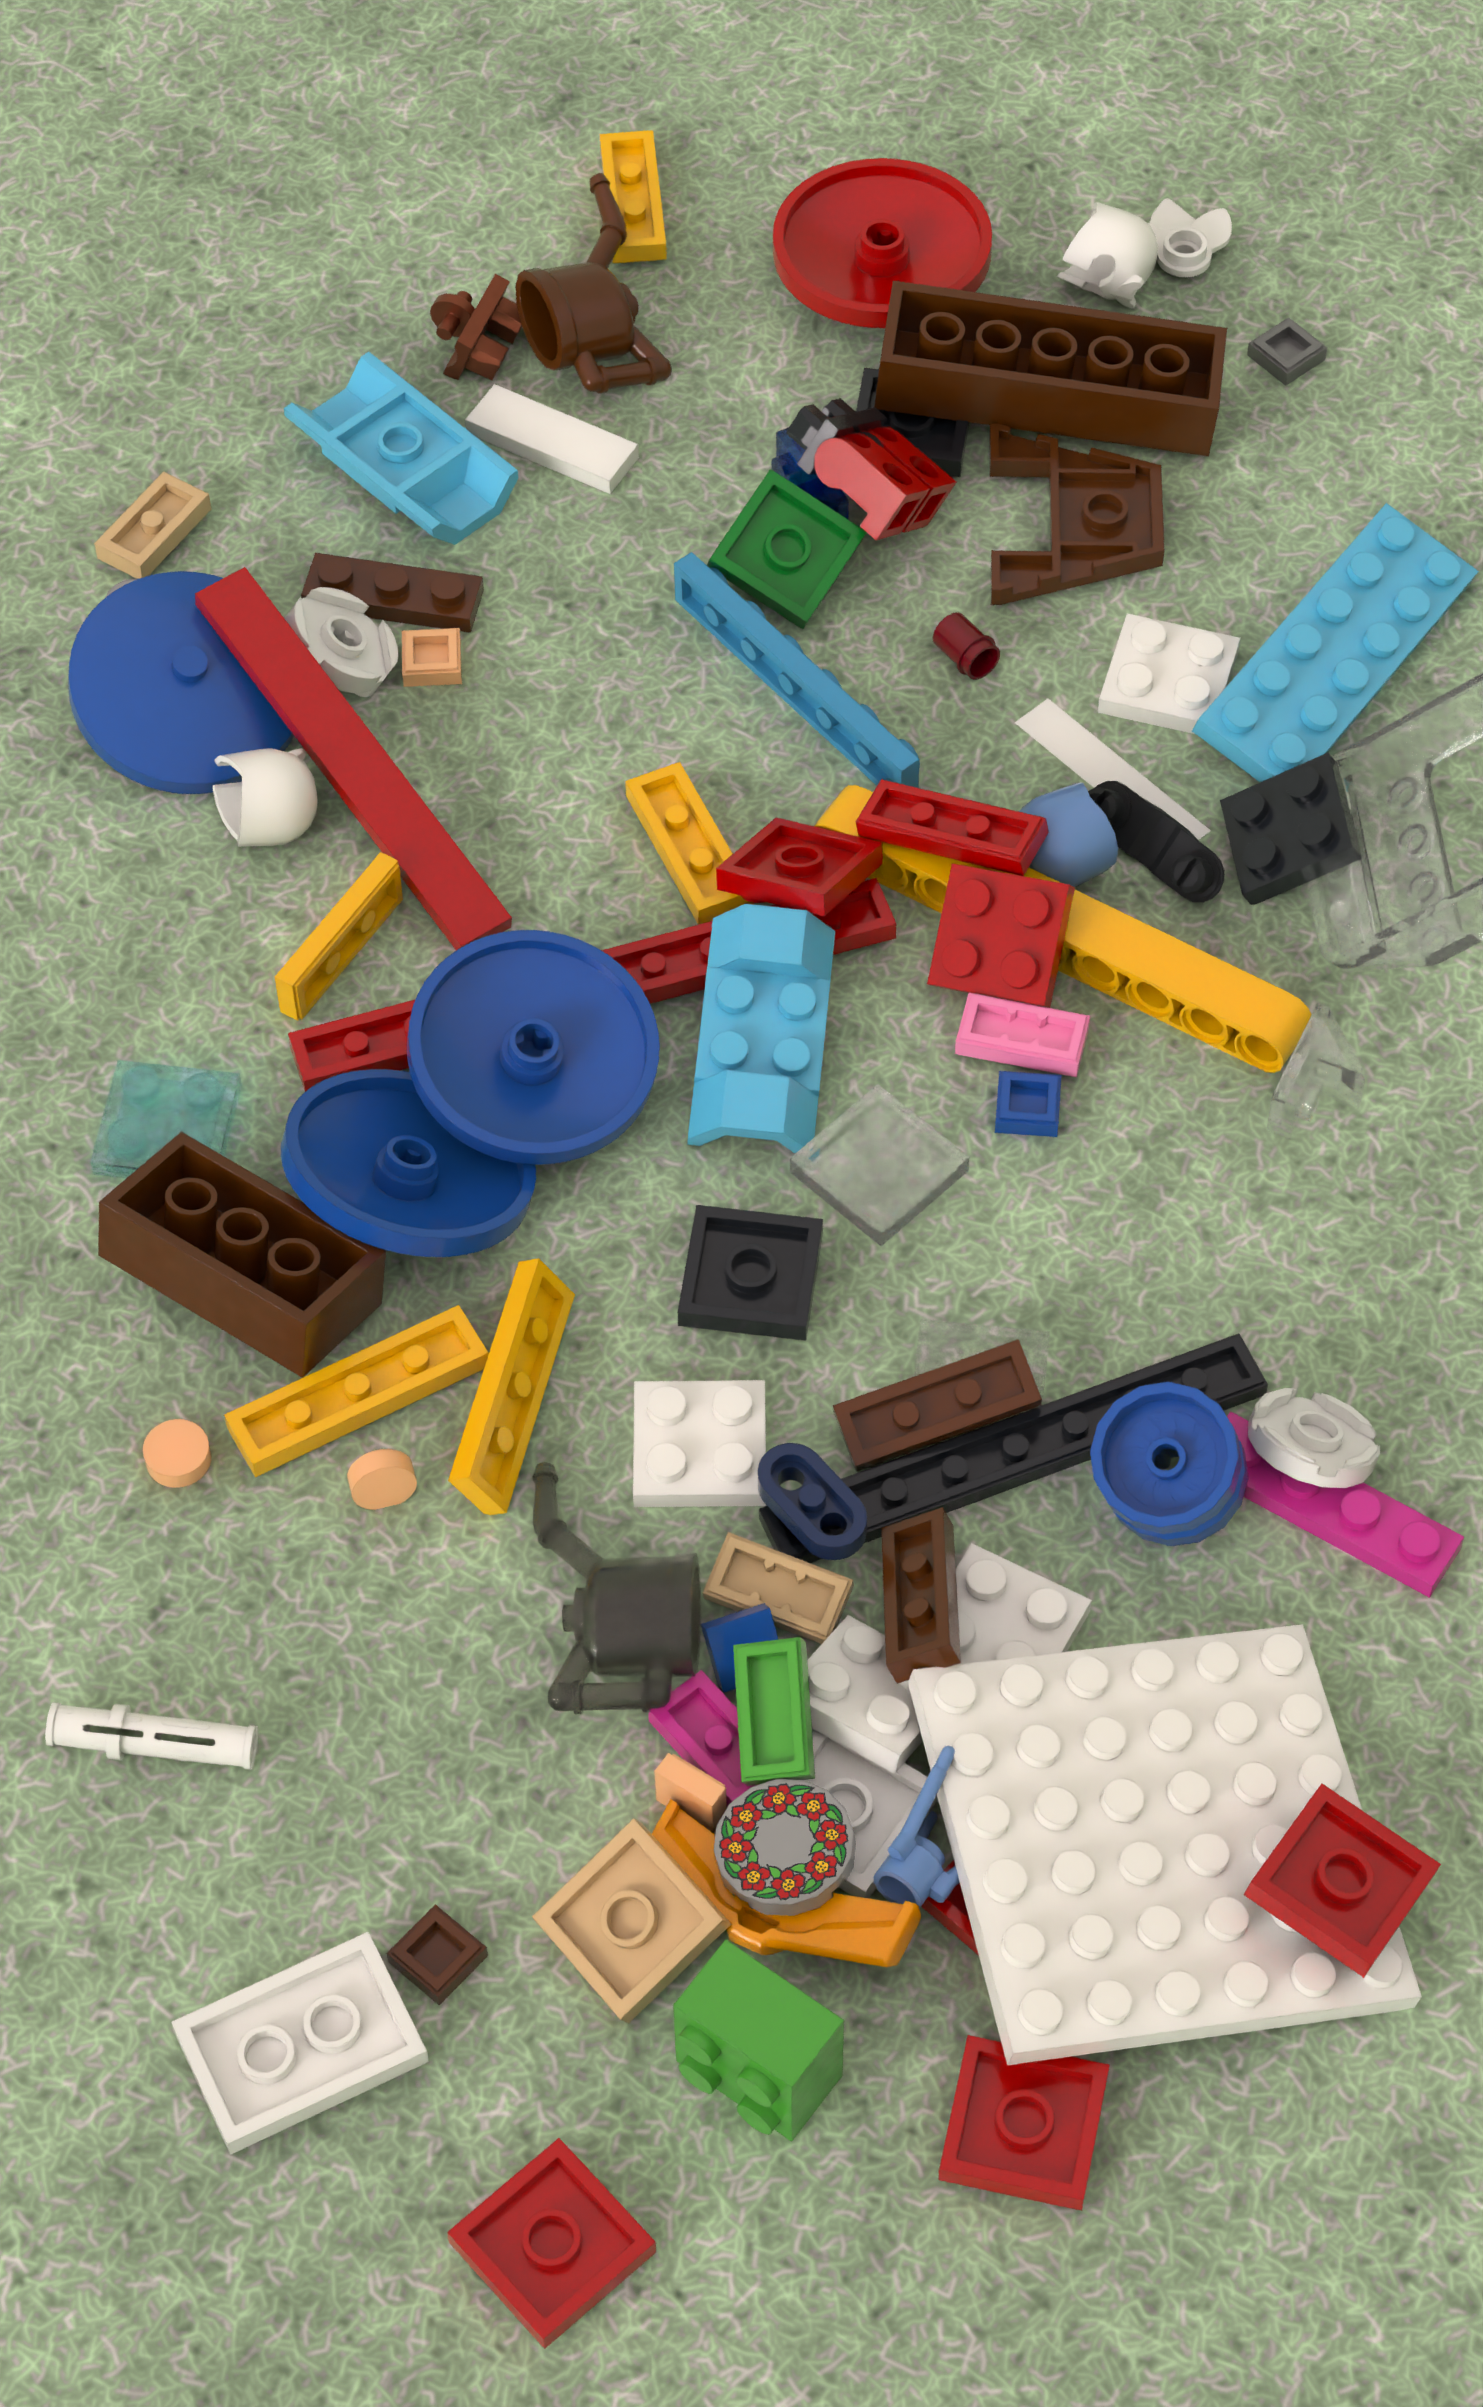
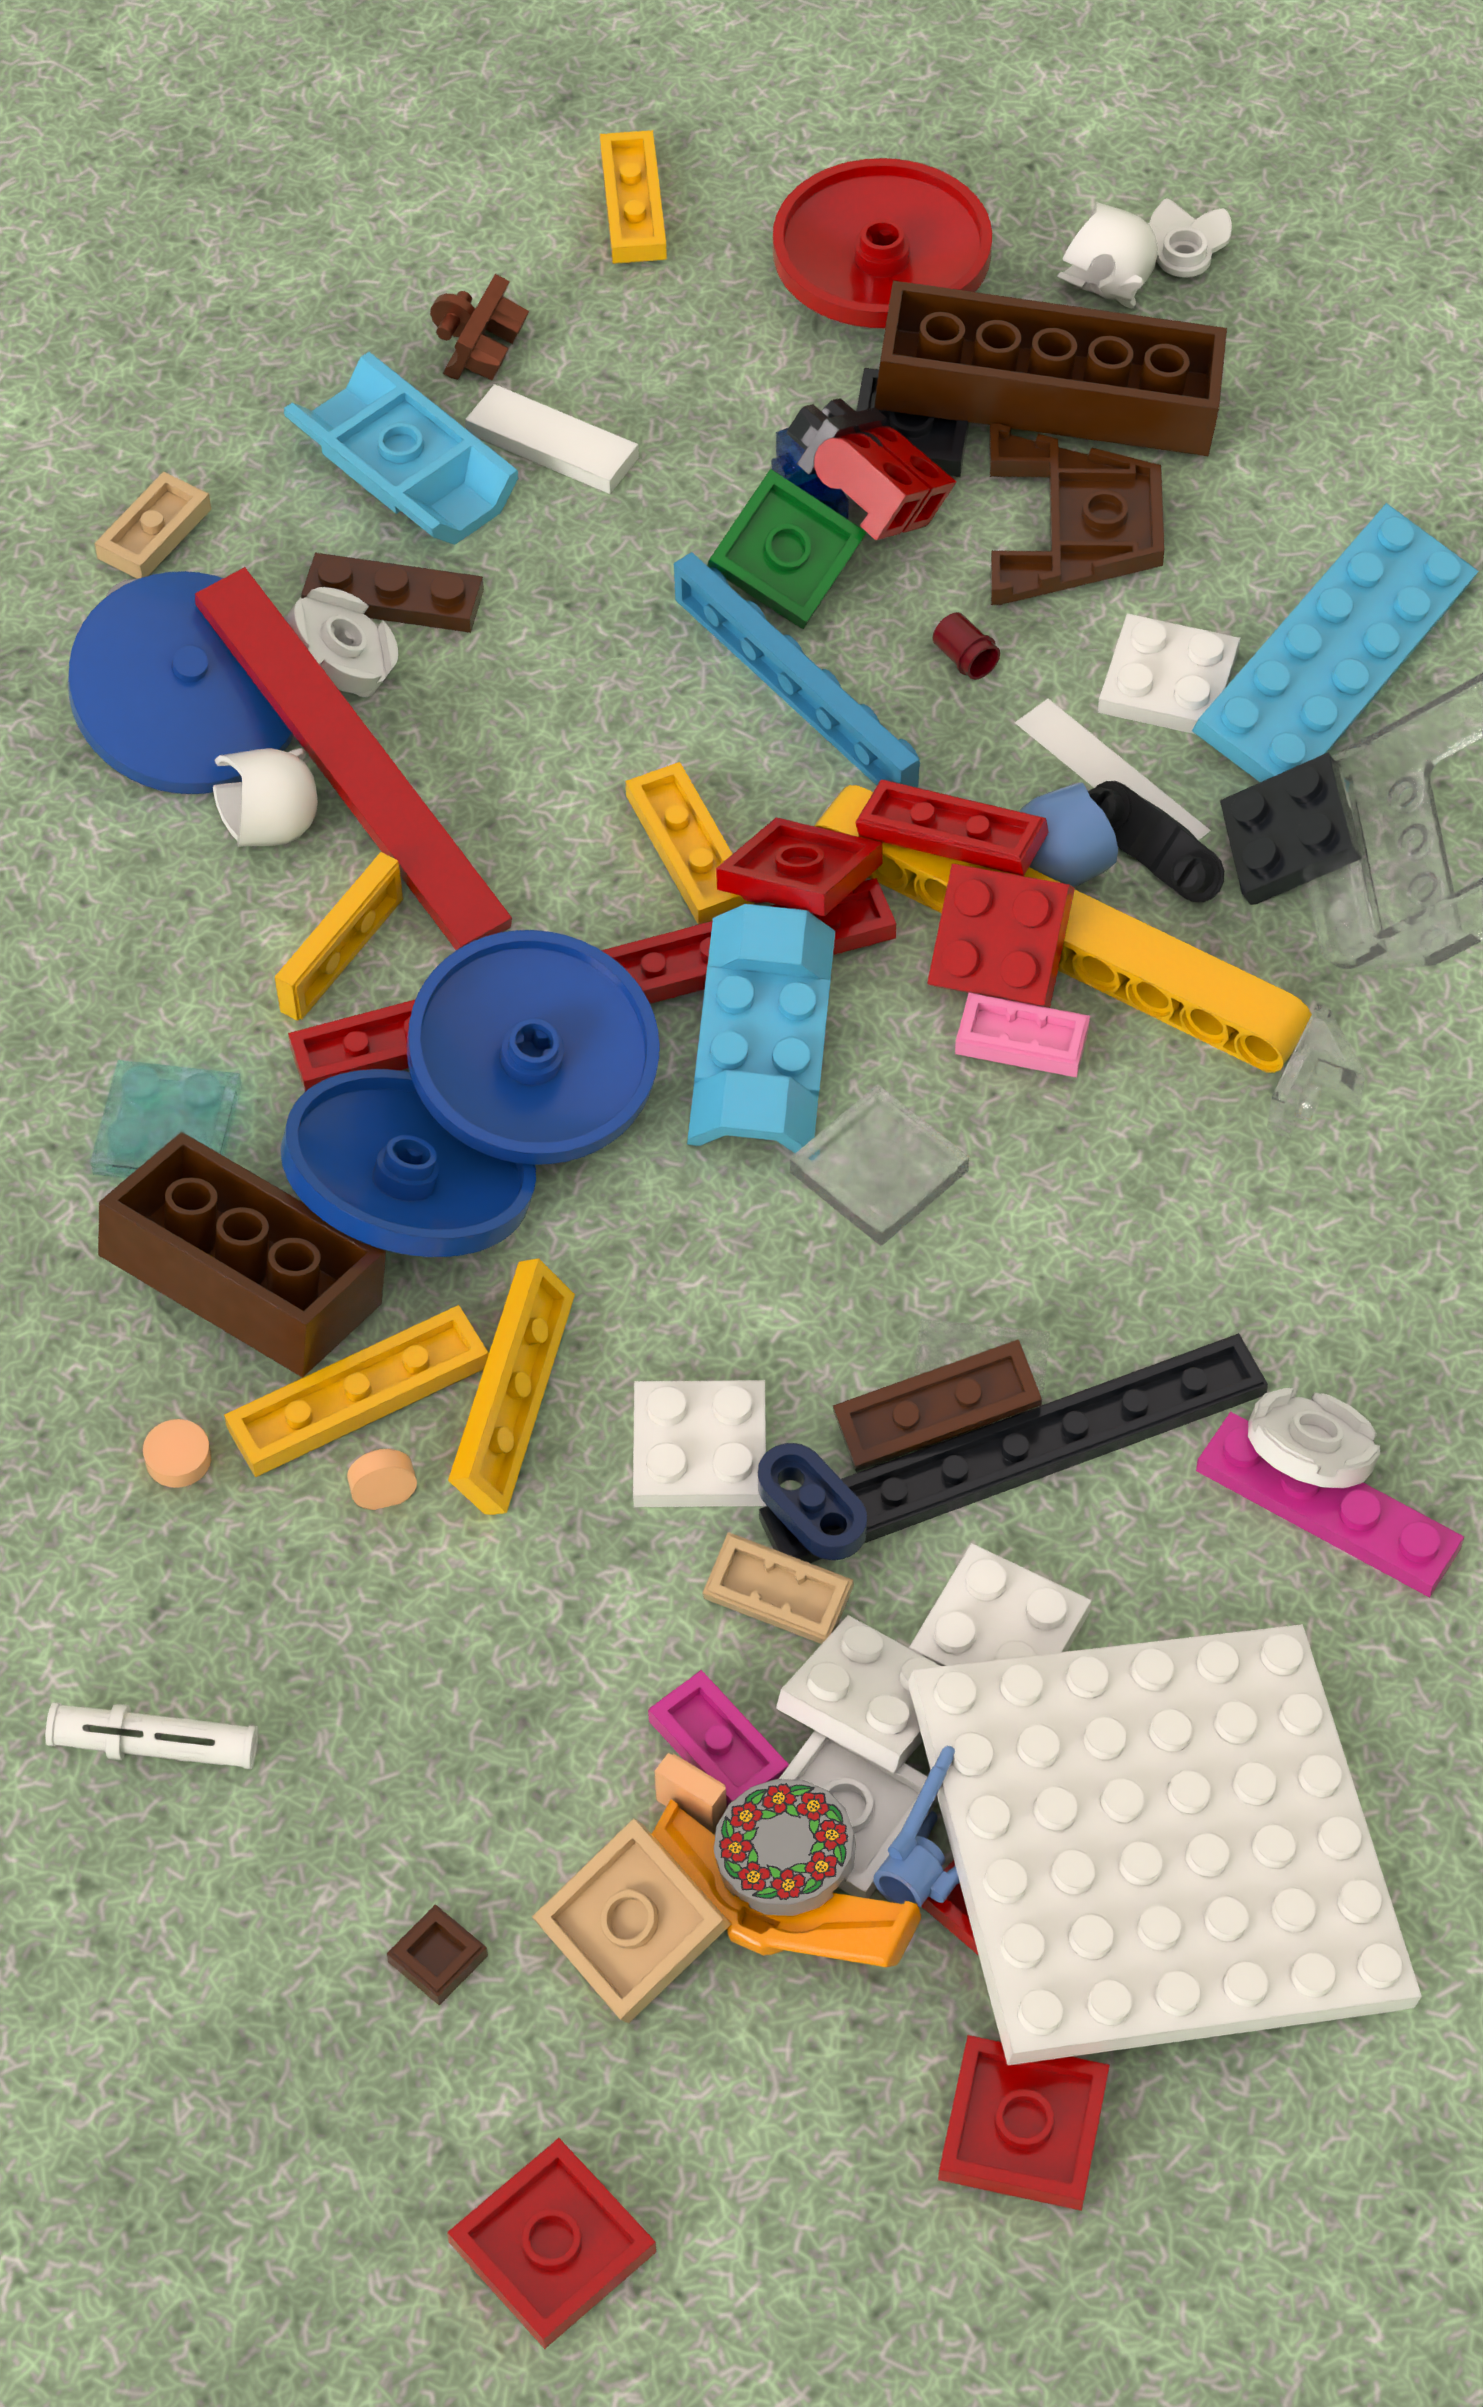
white plate [171,1932,429,2155] -> none
light nougat tile [402,628,462,687] -> none
reddish brown piece [515,173,672,394] -> none
clear smoke piece [532,1462,701,1714] -> none
bright green brick [673,1939,844,2142] -> none
black plate [677,1205,823,1341] -> none
blue tile [700,1603,779,1693] -> none
bright green tile [733,1637,815,1786] -> none
reddish brown plate [881,1507,961,1684] -> none
blue tile [995,1071,1062,1137] -> none
blue wheel [1090,1382,1249,1546] -> none
red plate [1244,1783,1441,1978] -> none
flat silver tile [1247,317,1327,386] -> none

